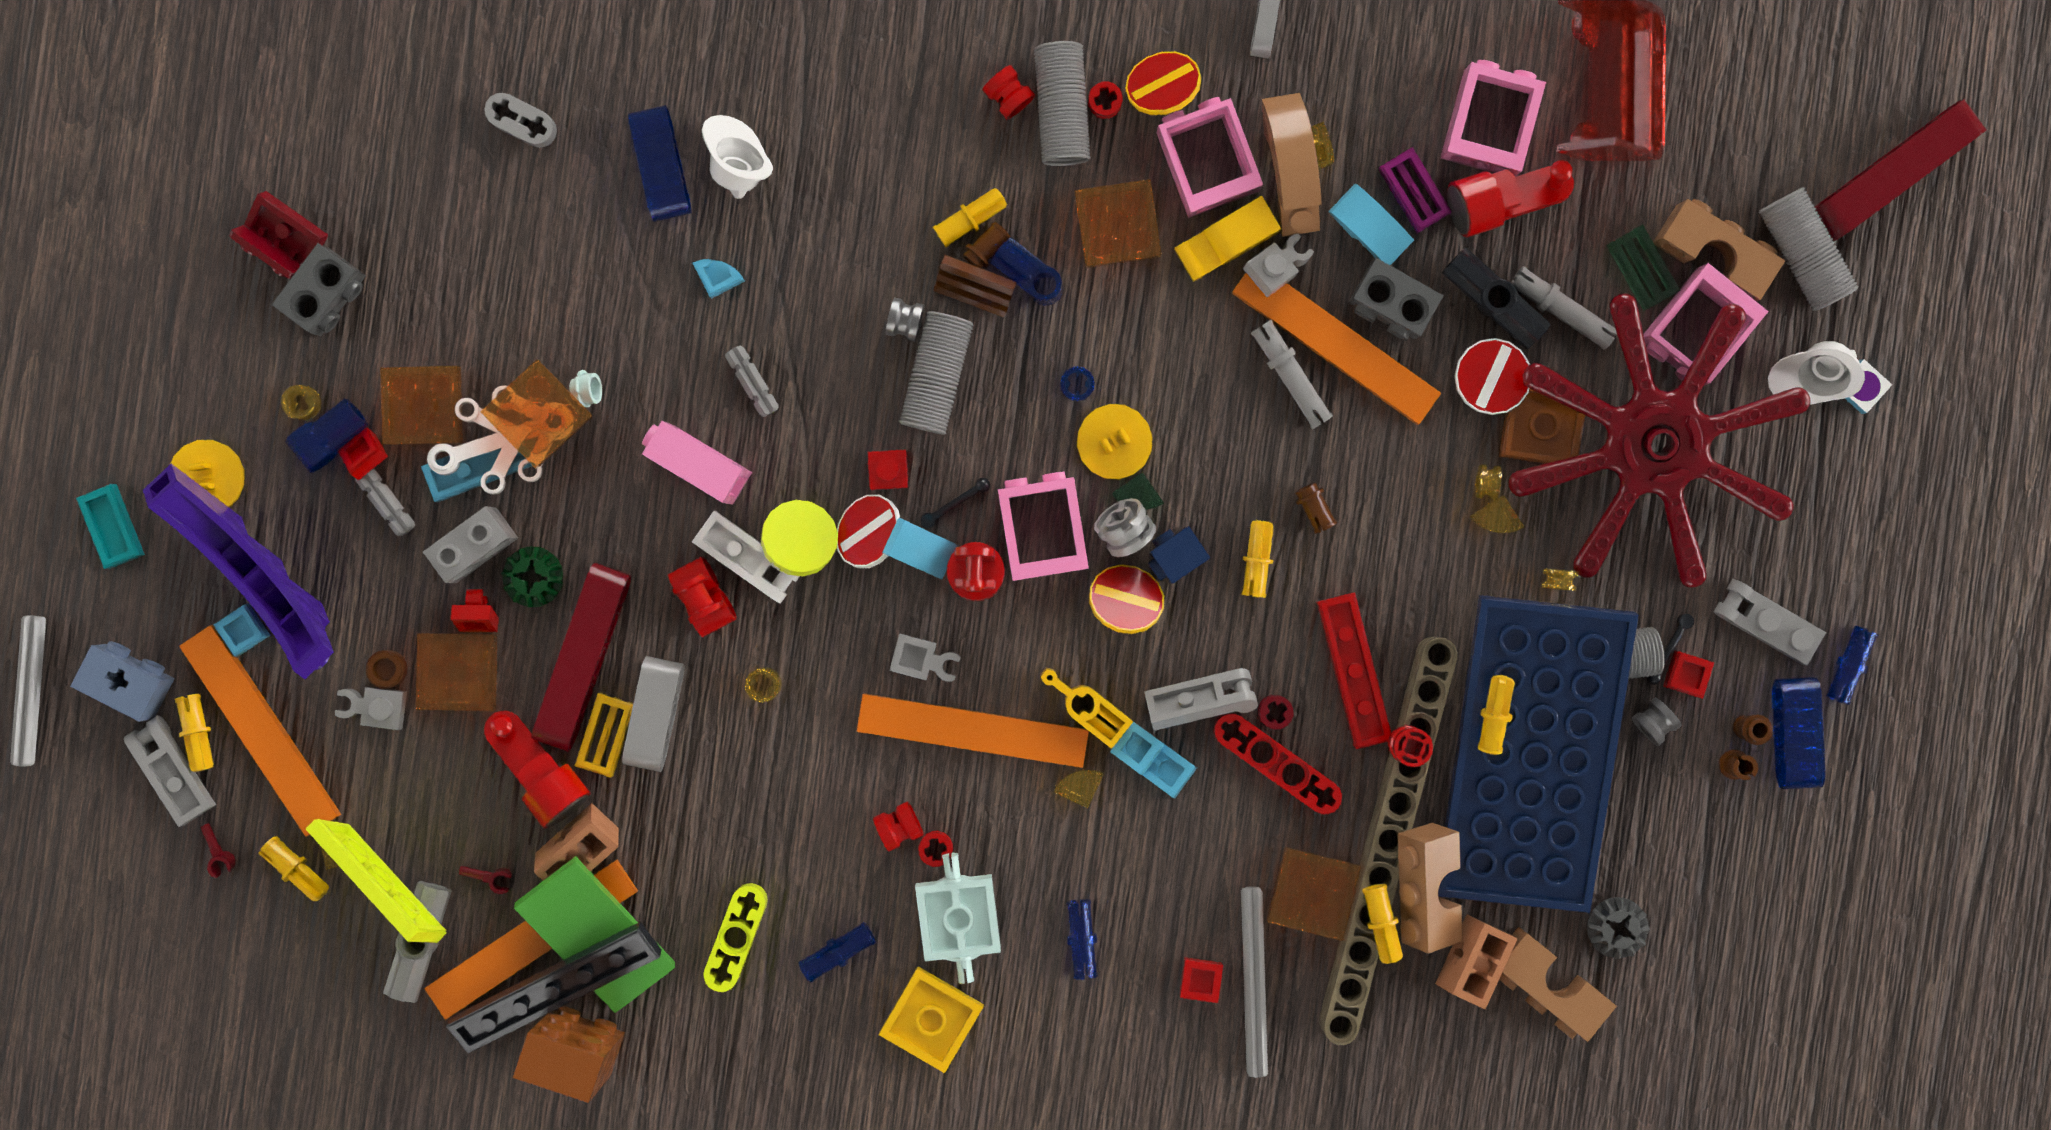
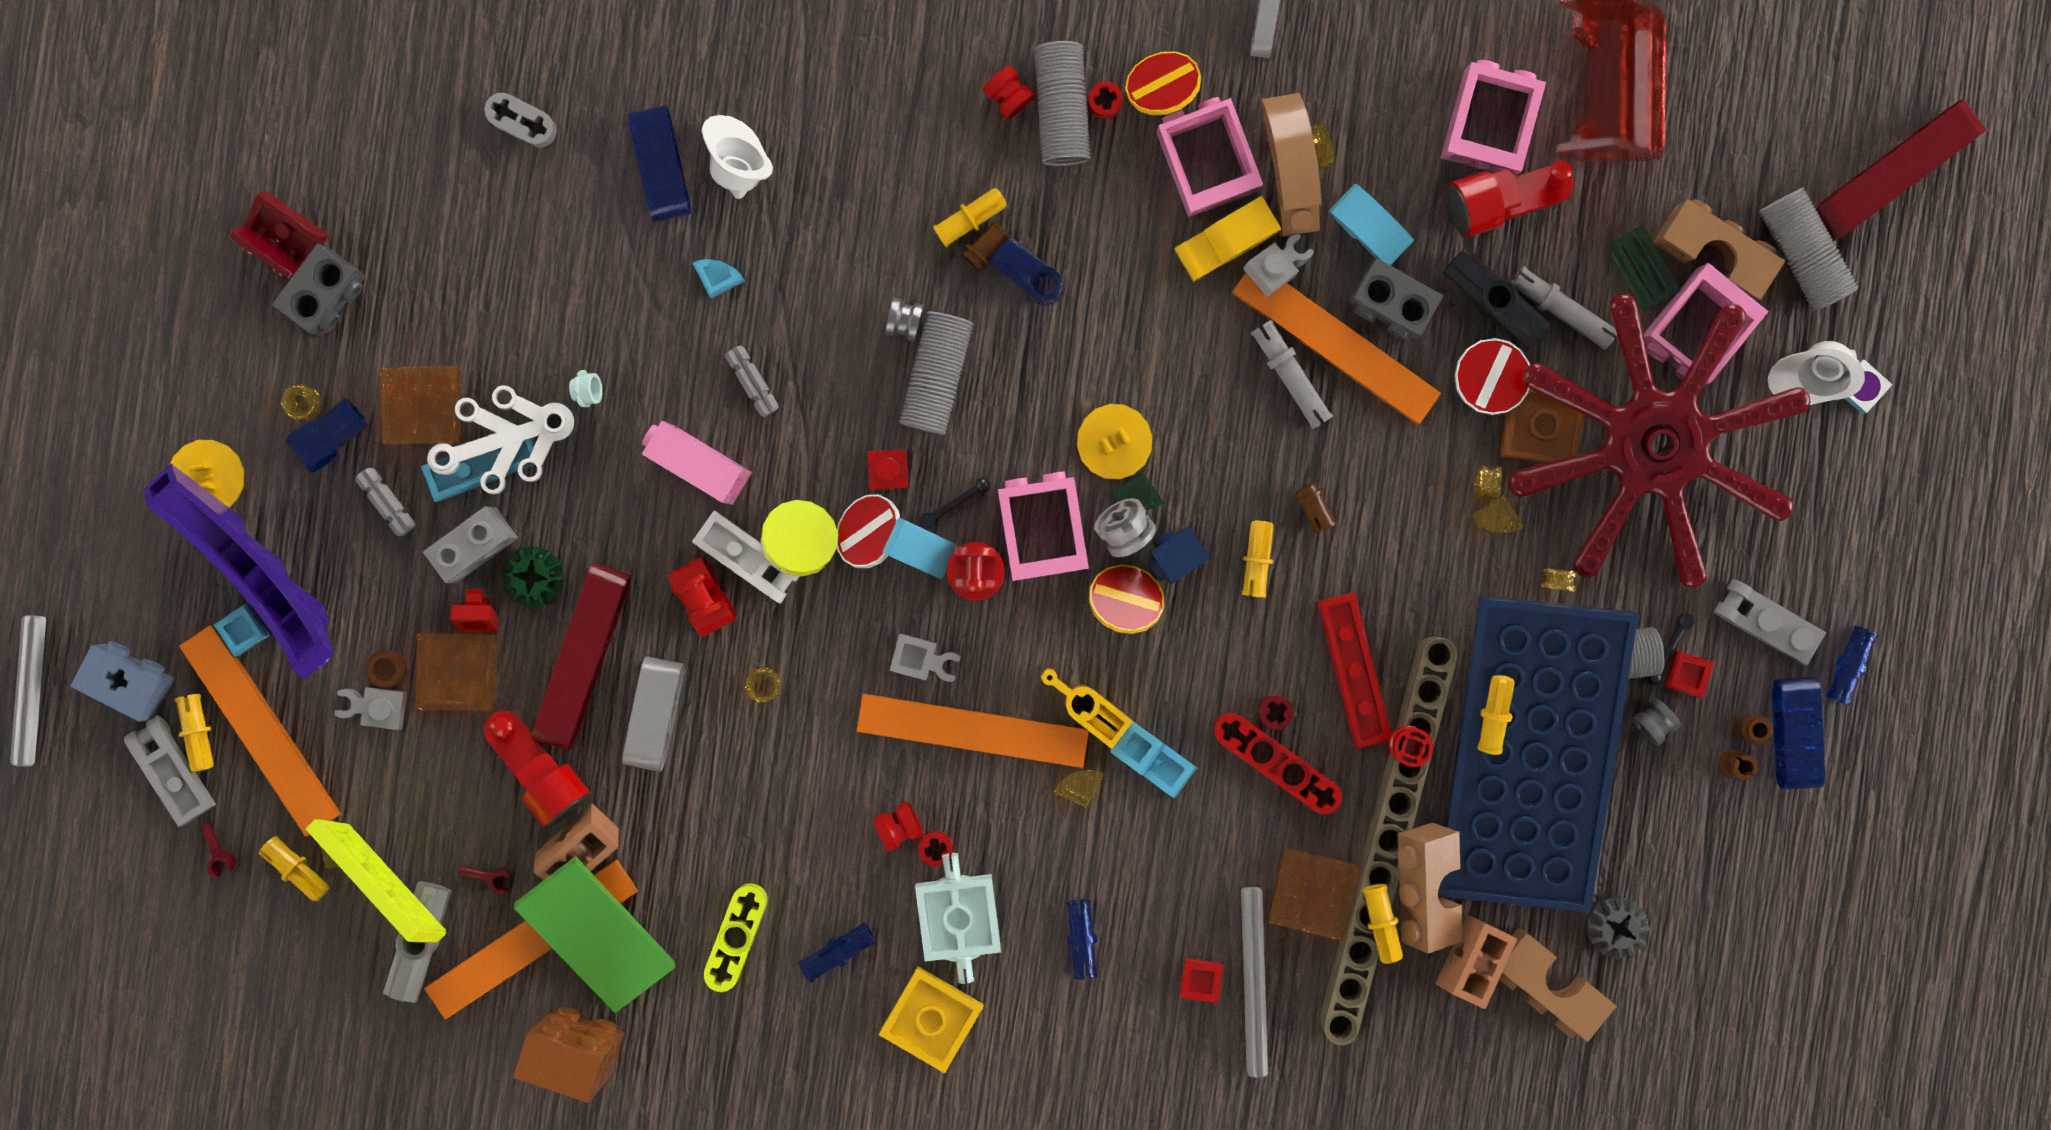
teal tile [76,484,145,569] -> none
red tile [338,428,388,481] -> none
black tile [446,921,662,1053] -> none
clear orange plate [480,359,593,469] -> none
yellow tile [575,693,633,778] -> none
reddish brown tile [933,255,1017,318] -> none
clear blue bush [1060,366,1095,401] -> none
clear orange plate [1074,179,1162,268] -> none
light grey plate [1144,668,1258,731] -> none
magenta tile [1378,147,1452,234] -> none

